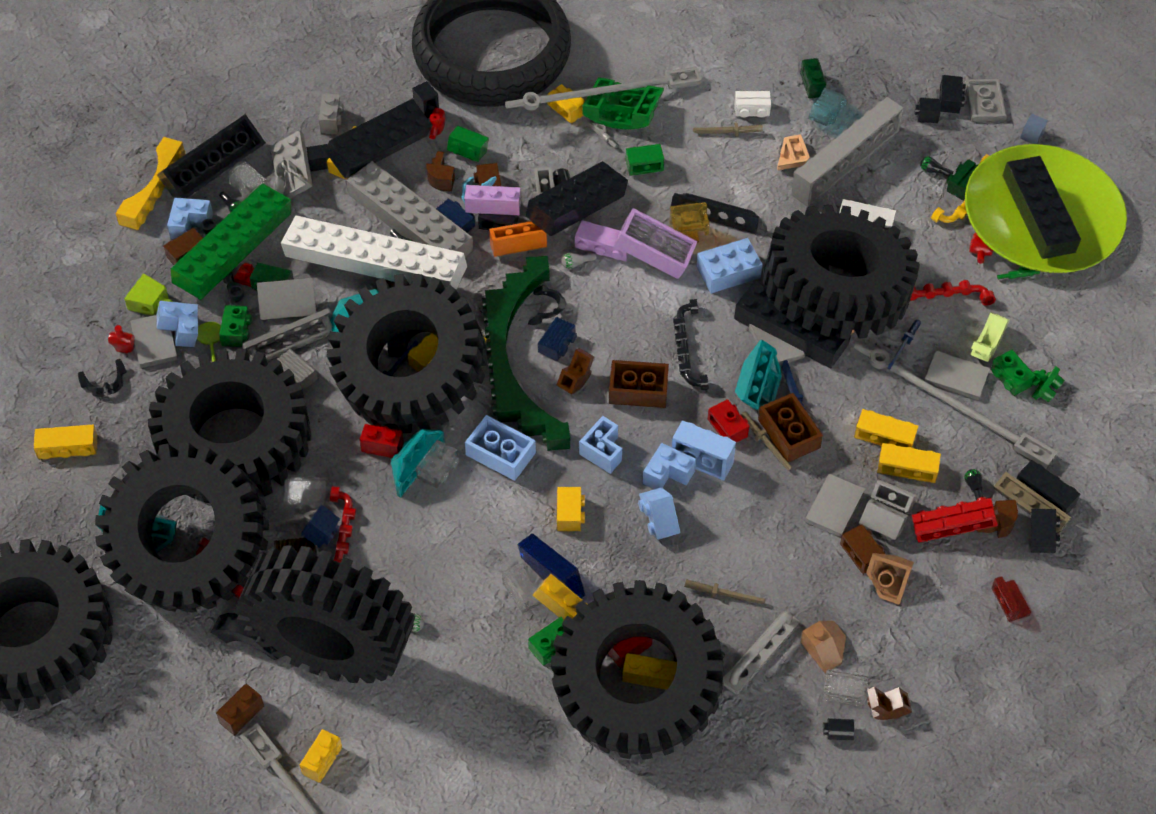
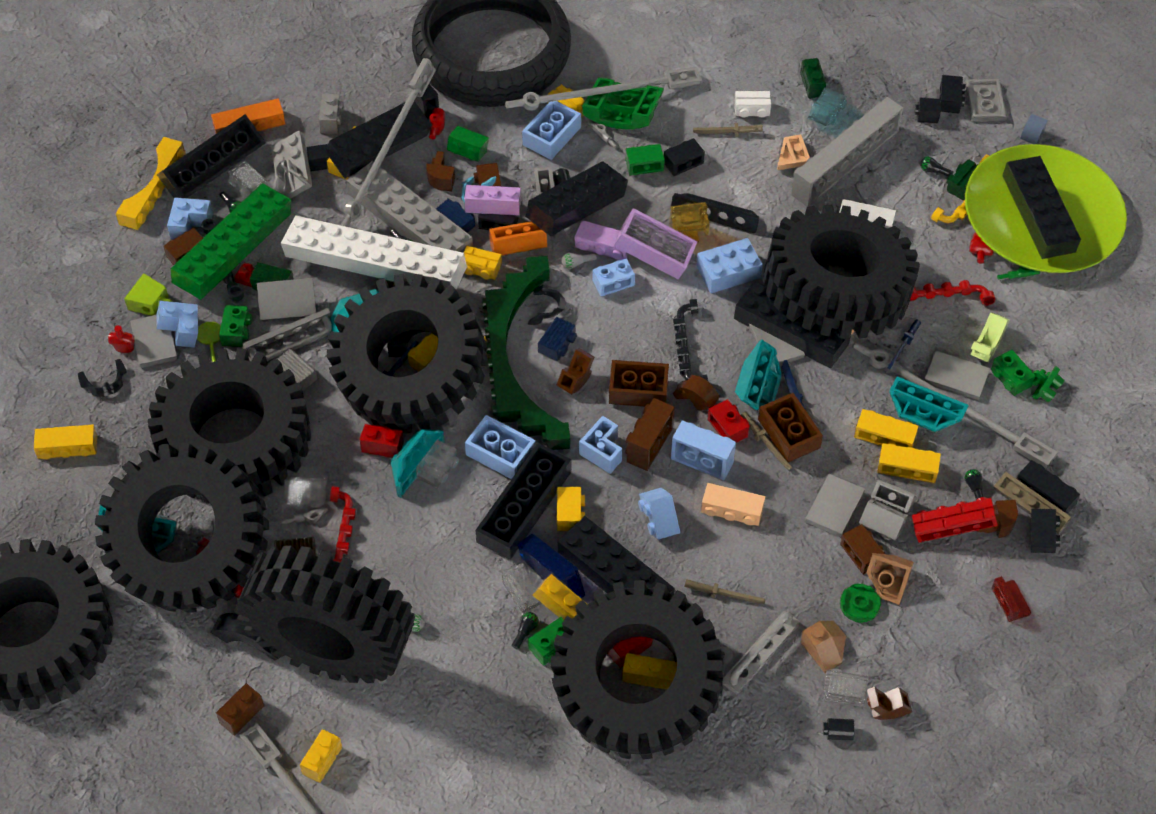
dark blue brick [301,504,340,548] -> none
light blue brick [643,443,696,489] -> none
none -> orange brick [211,98,286,134]
none -> light grey bar [341,58,436,227]
none -> yellow brick [464,246,502,280]
none -> black brick [475,443,572,560]
none -> black piece [511,612,539,649]
none -> light blue brick [522,101,581,160]
none -> black brick [557,516,675,594]
none -> light blue brick [592,258,635,296]
none -> reddish brown brick [625,398,675,471]
none -> black brick [664,138,705,176]
none -> reddish brown brick [673,375,720,410]
none -> light nougat brick [701,483,765,526]
none -> green tile [840,584,881,622]
none -> teal wedge [889,376,969,432]

